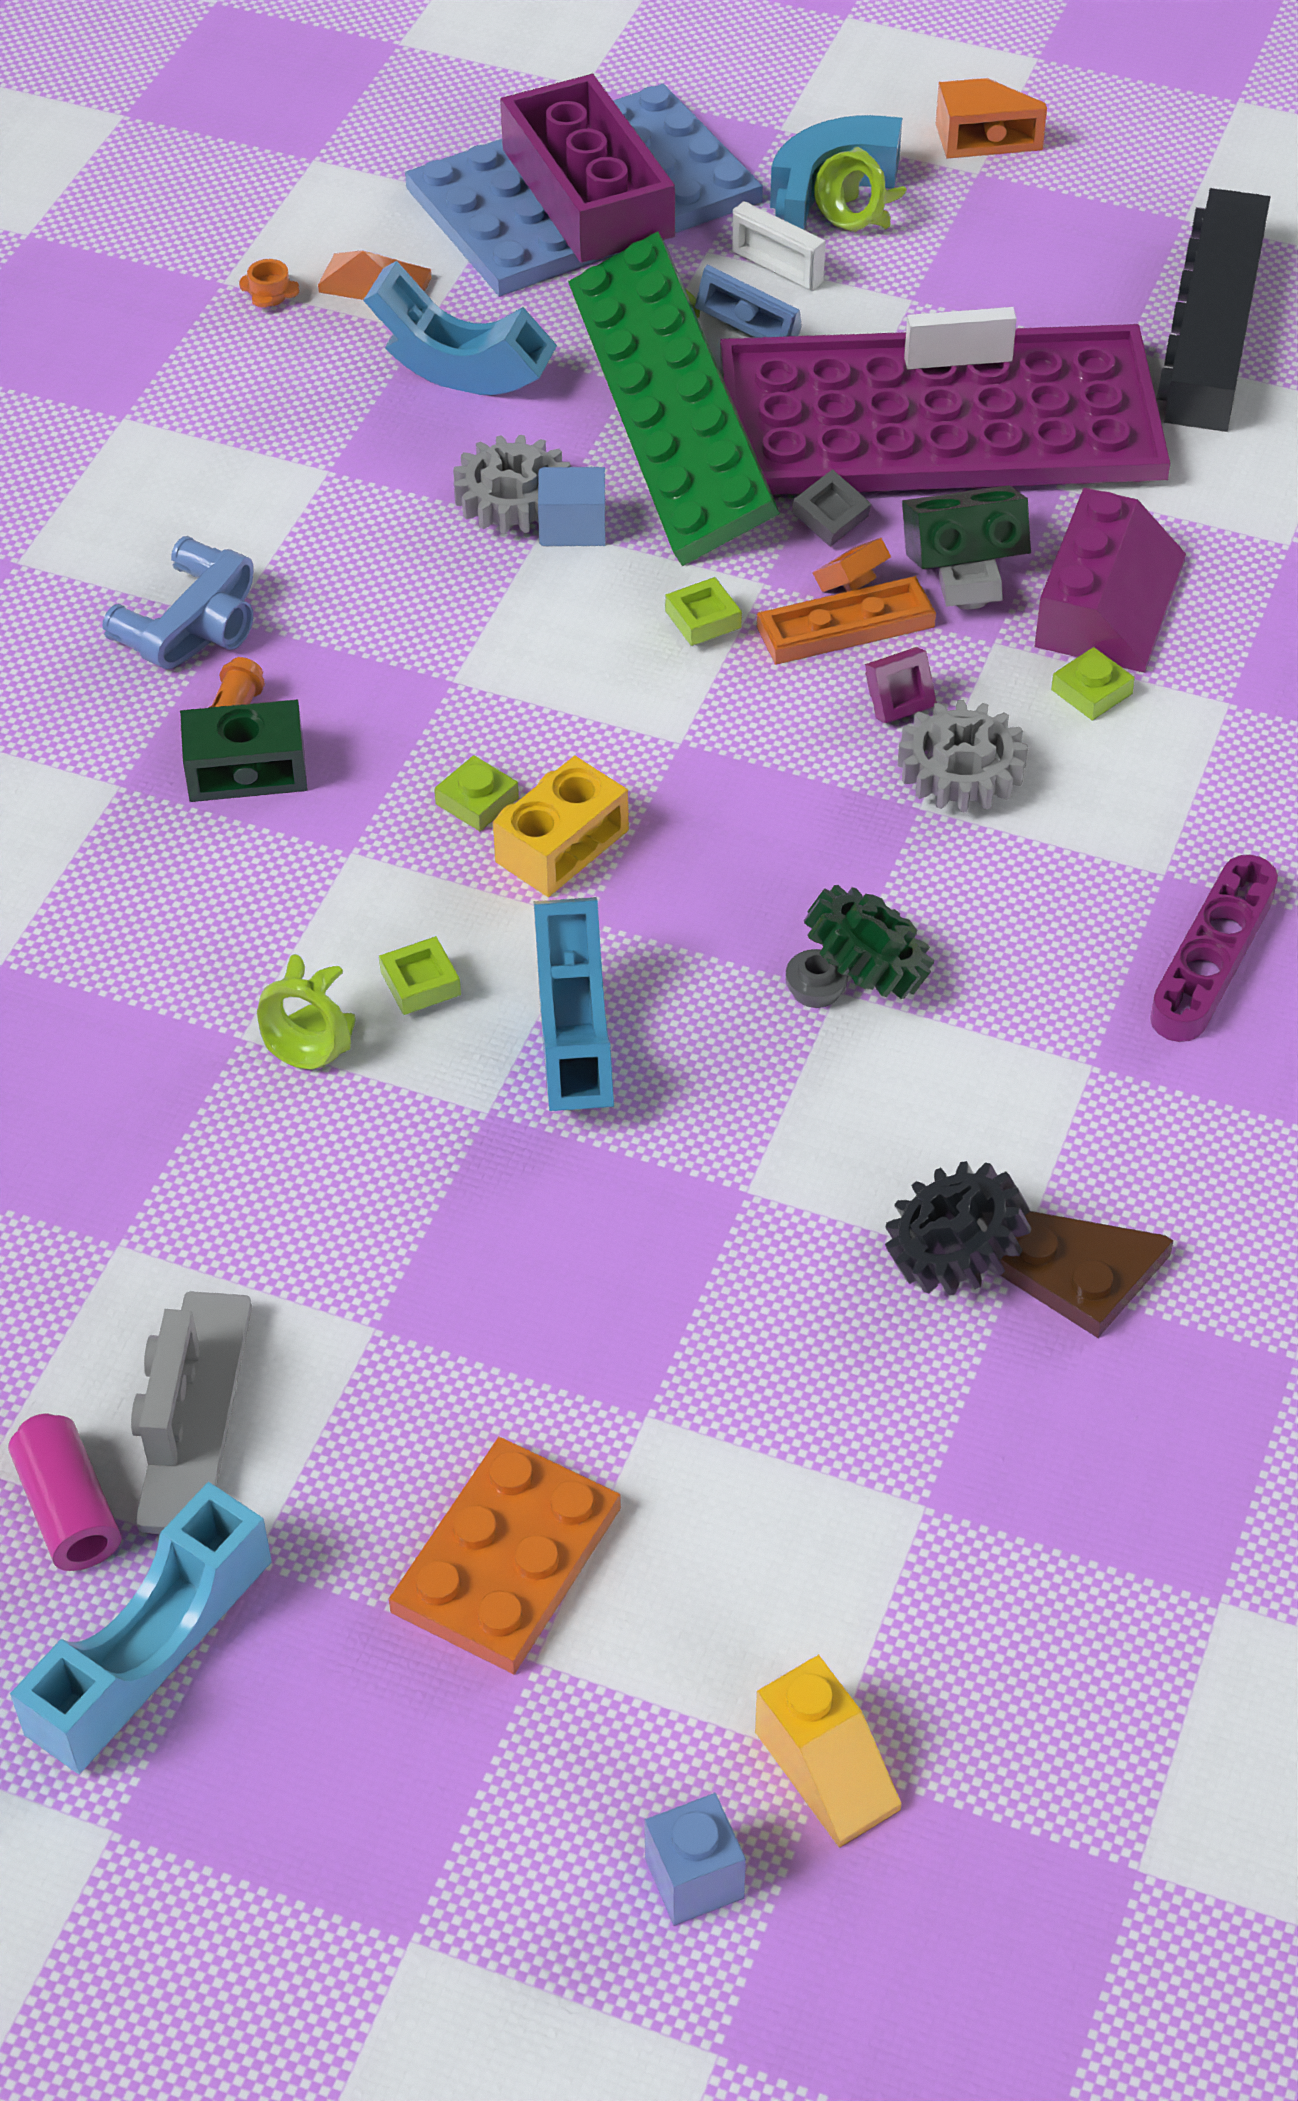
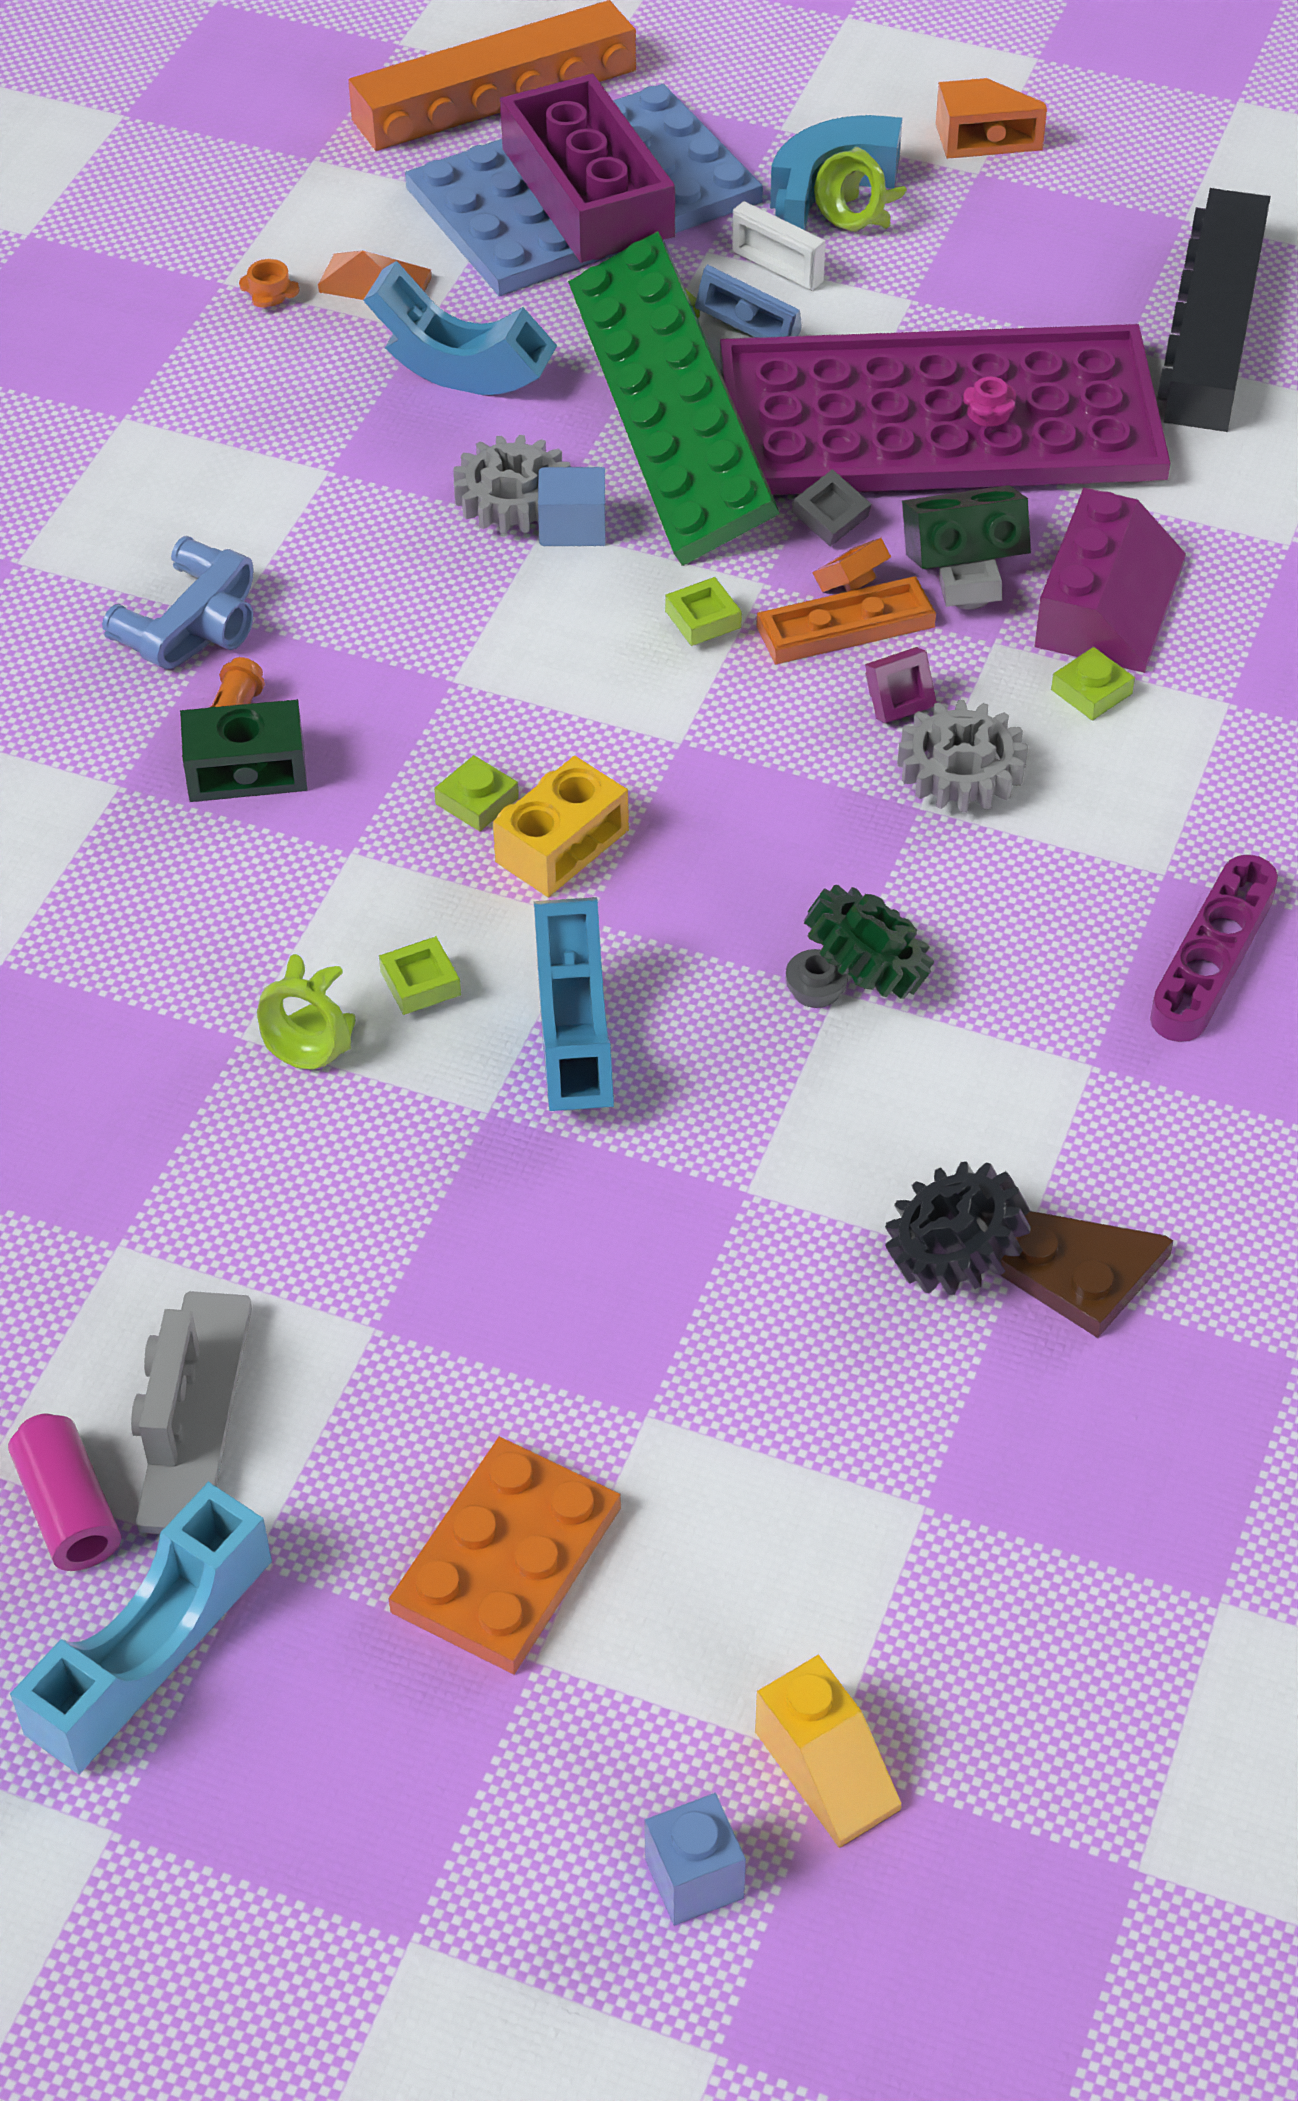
white tile [904,307,1017,369] -> none
none -> orange brick [348,0,636,151]
none -> dark pink plate [963,376,1017,427]

